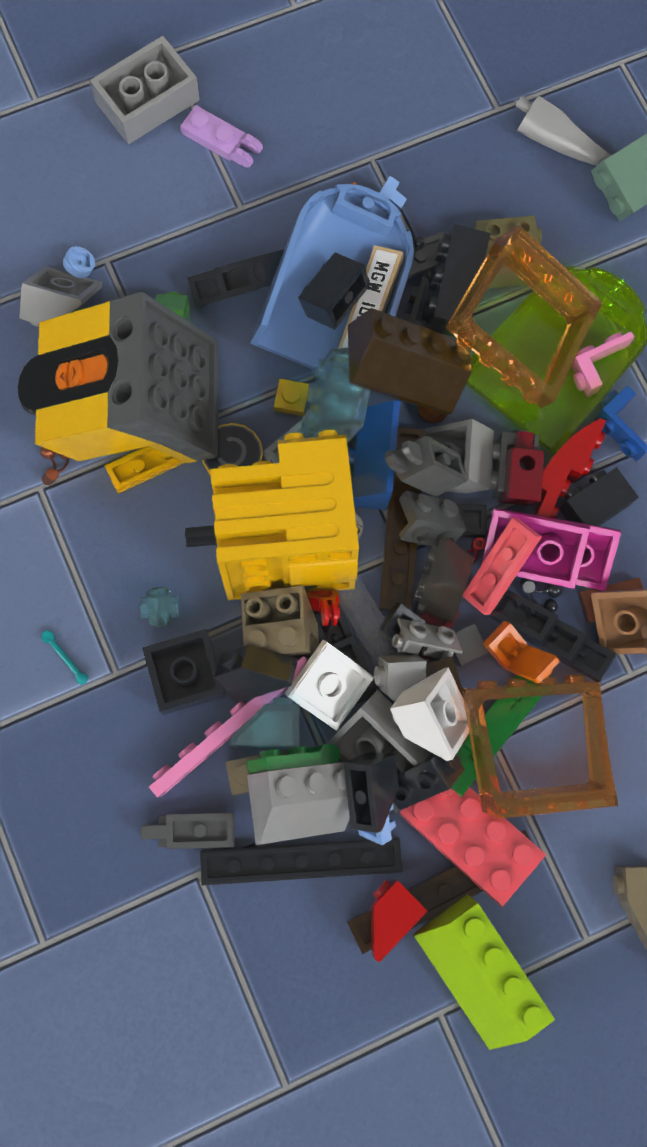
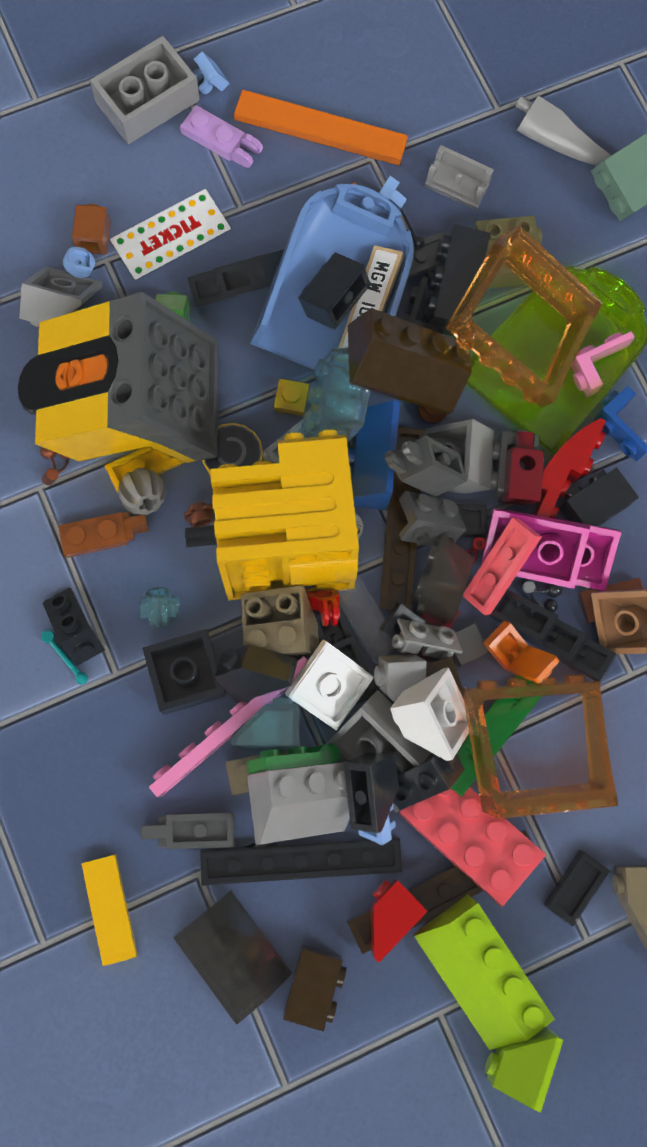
none -> black bracket [43,588,105,666]
none -> dark orange hinge [58,512,150,558]
none -> dark orange brick [72,204,111,255]
none -> yellow tile [81,854,138,966]
none -> white sticker [110,189,231,280]
none -> light grey piece [118,468,166,515]
none -> clear smoke slope [173,890,292,1025]
none -> copper plate [183,502,215,527]
none -> light blue tile [193,51,230,94]
none -> orange tile [234,89,408,166]
none -> dark brown brick [283,945,347,1032]
none -> light grey hinge [424,145,494,211]
none -> lime slope [485,1026,564,1113]
none -> black tile [543,850,610,926]

